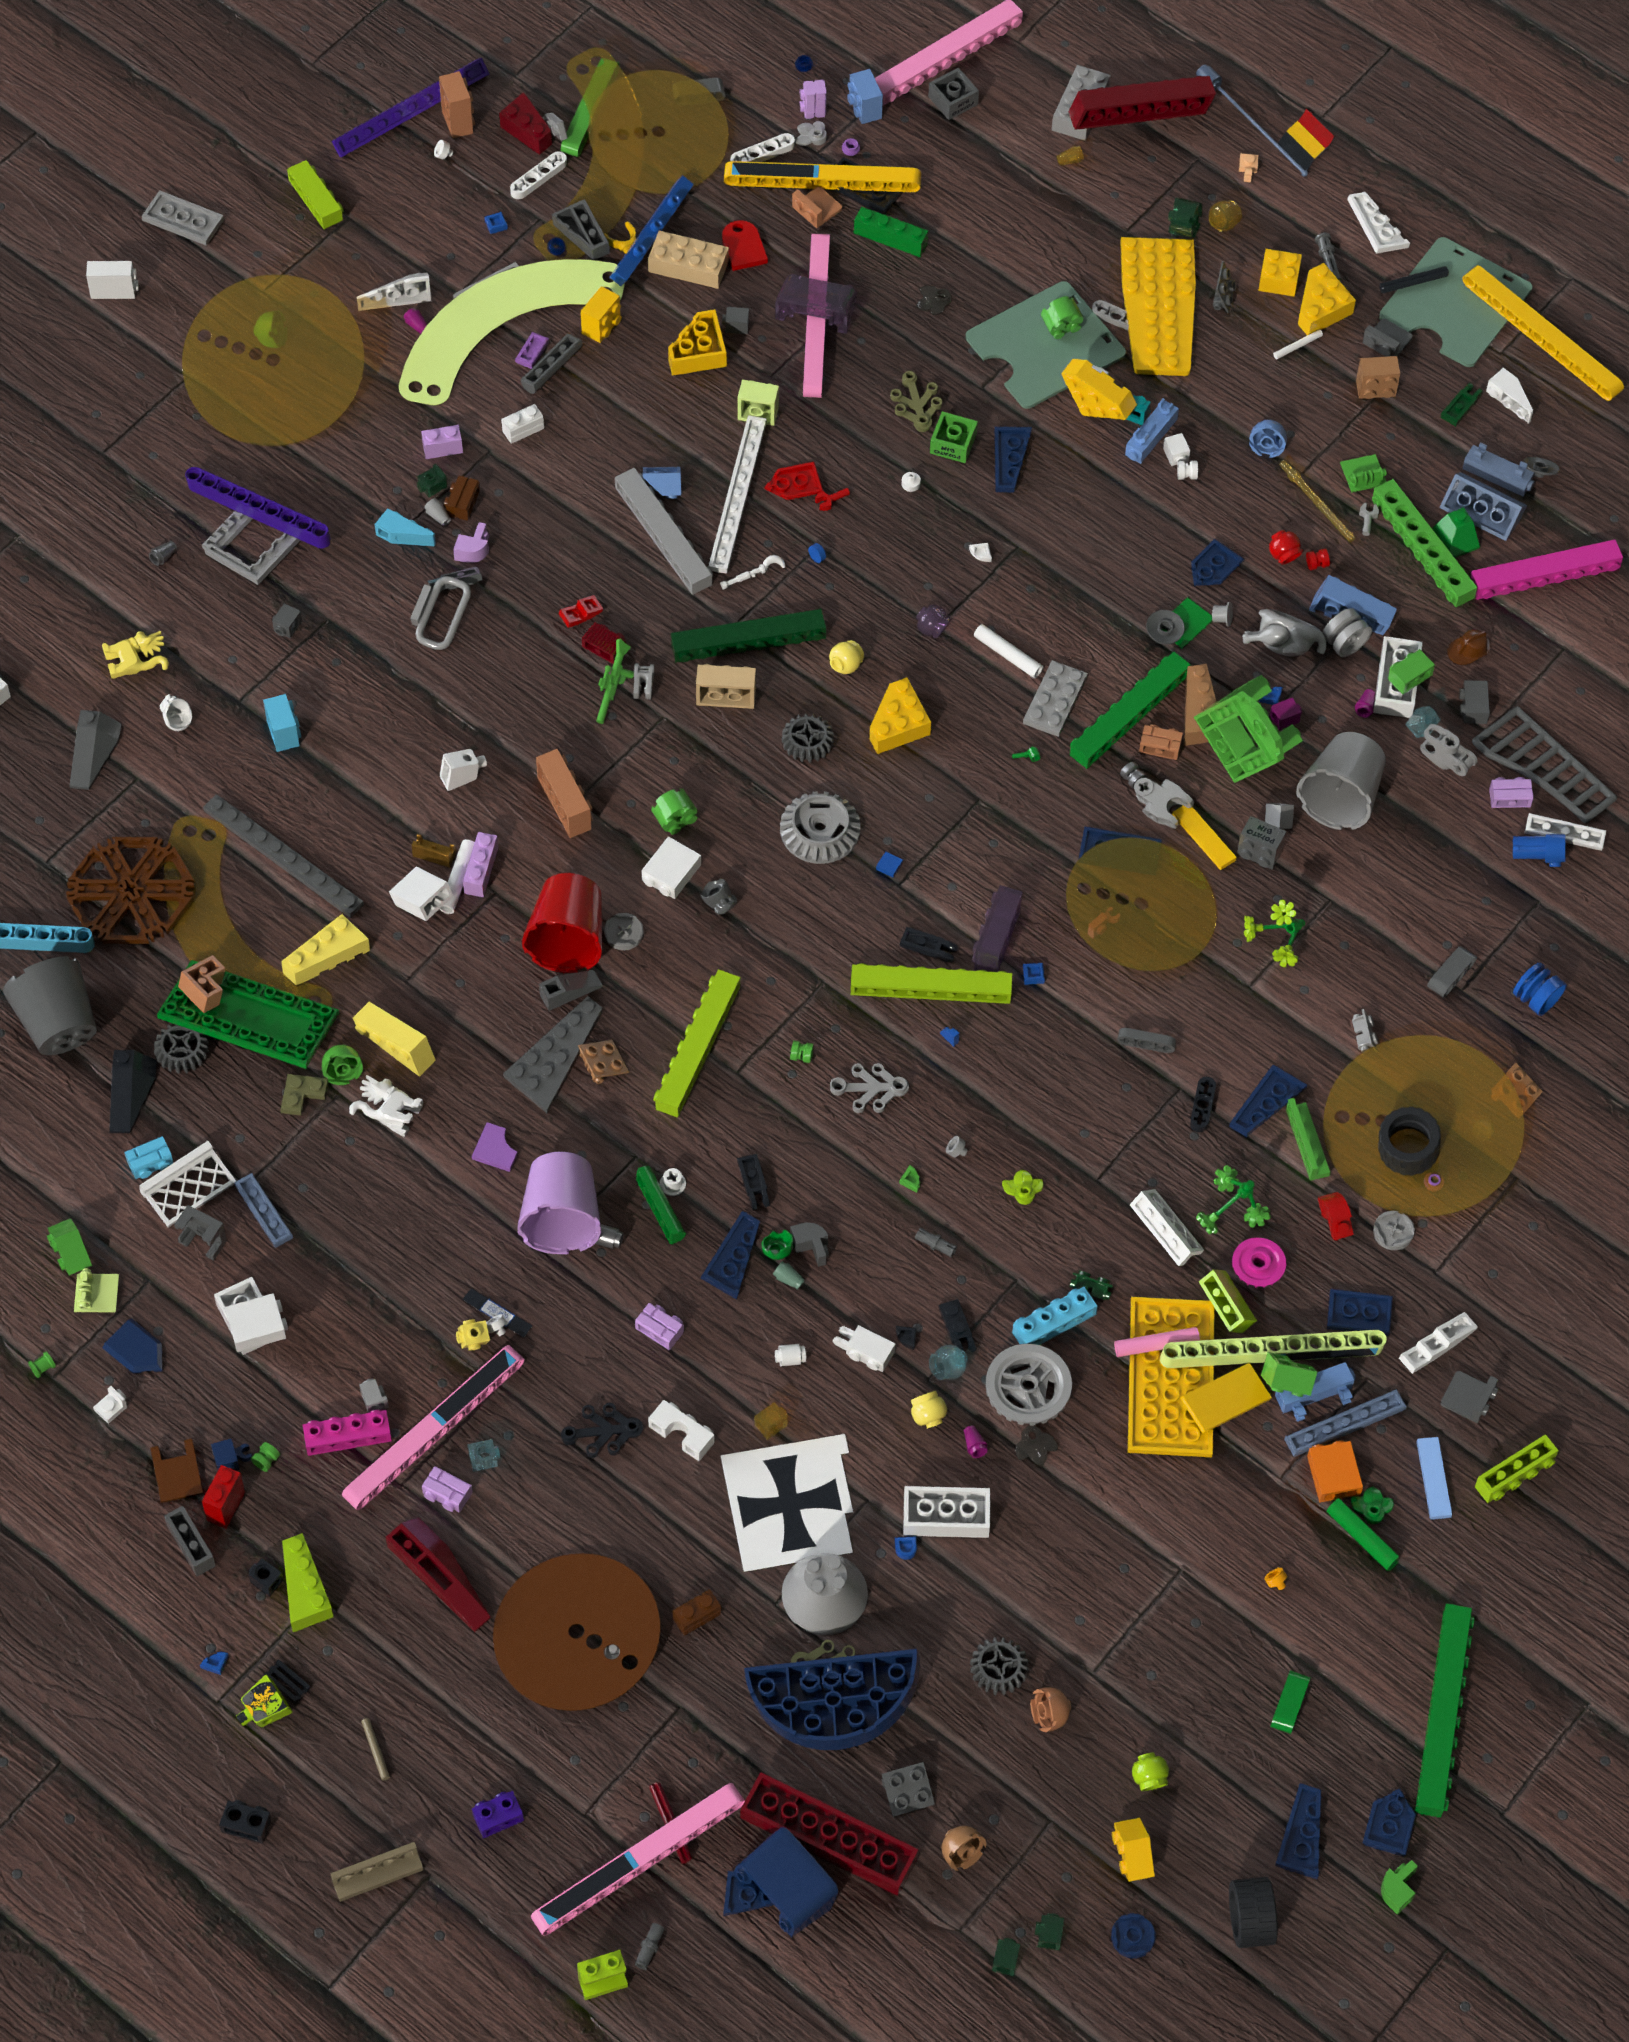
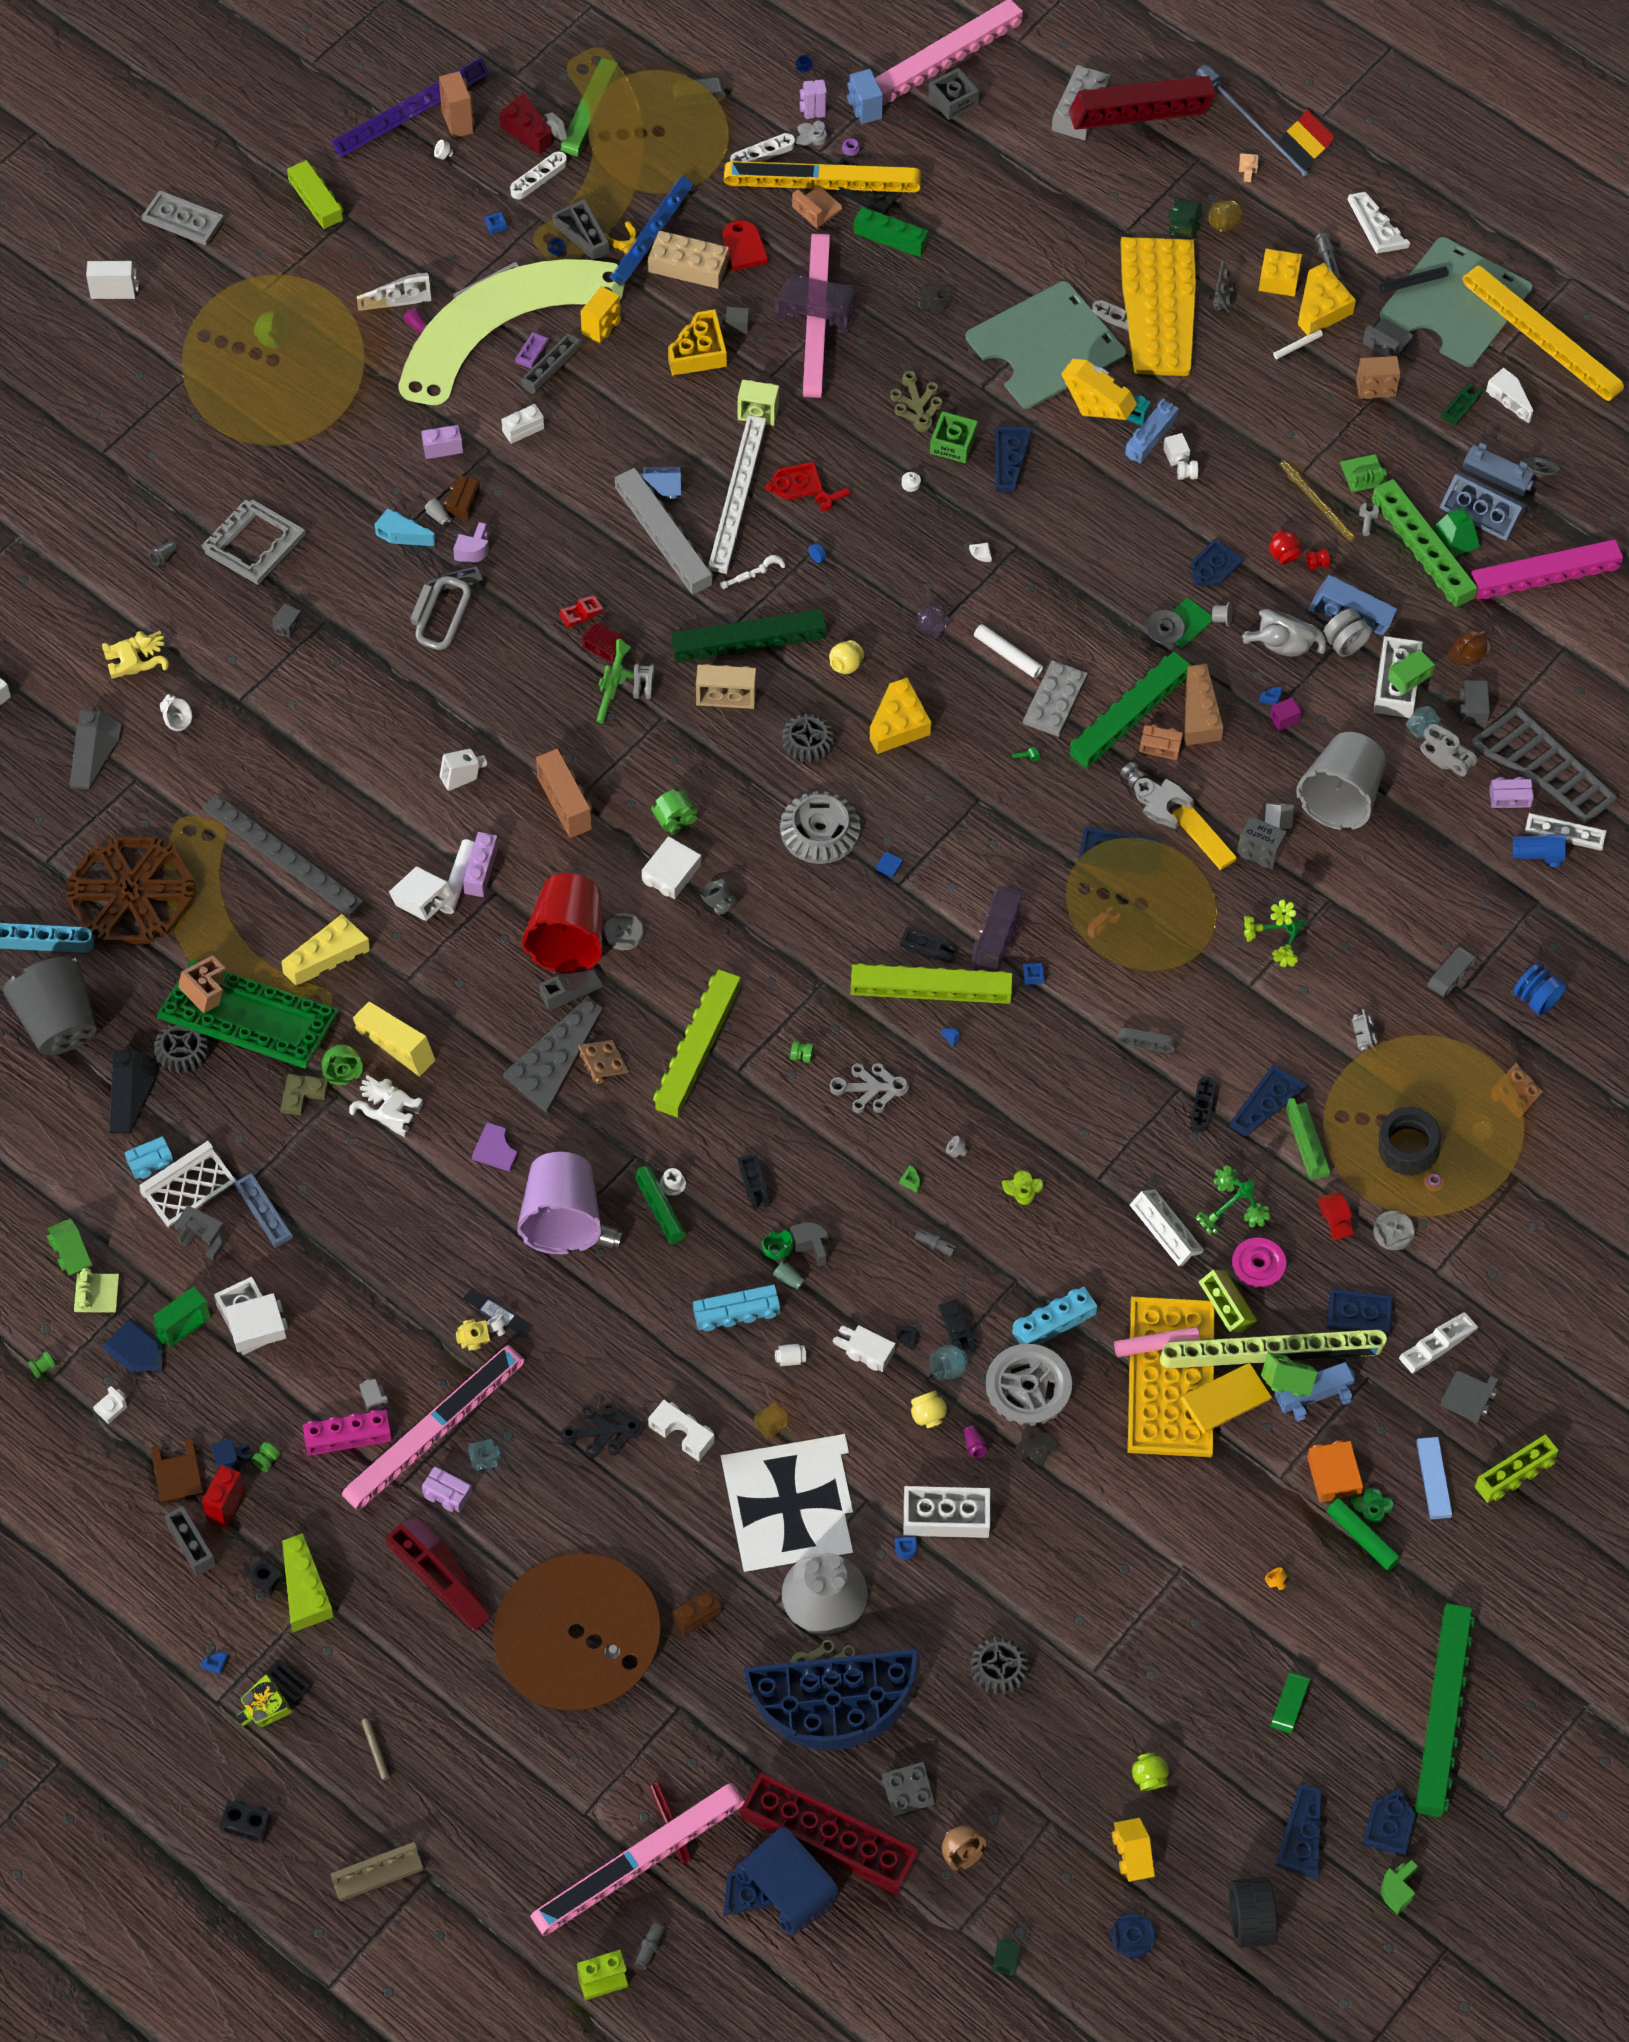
dark purple beam [185,467,331,549] -> none
medium azure brick [263,694,301,752] -> none
pearl gold hinge [411,834,457,867] -> none
clear green brick [416,464,447,498] -> none
dark purple brick [472,1791,524,1839] -> none
lavender brick [635,1303,684,1350] -> none
dark blue wing [701,1211,760,1299] -> none
nougat cylinder [1030,1687,1071,1732] -> none
clear green brick [1035,1913,1064,1951] -> none
bright green brick [1041,296,1084,339] -> none
clear yellow cone [1056,145,1084,166] -> none
dark green hinge [1069,1270,1114,1300] -> none
bright green bracket [1194,675,1303,783] -> none
medium blue cylinder [1249,420,1287,458] -> none
sand blue tile [1284,1389,1406,1457] -> none
magenta cone [1355,689,1376,718] -> none
none -> green window [153,1286,211,1348]
none -> medium azure brick [693,1285,780,1331]

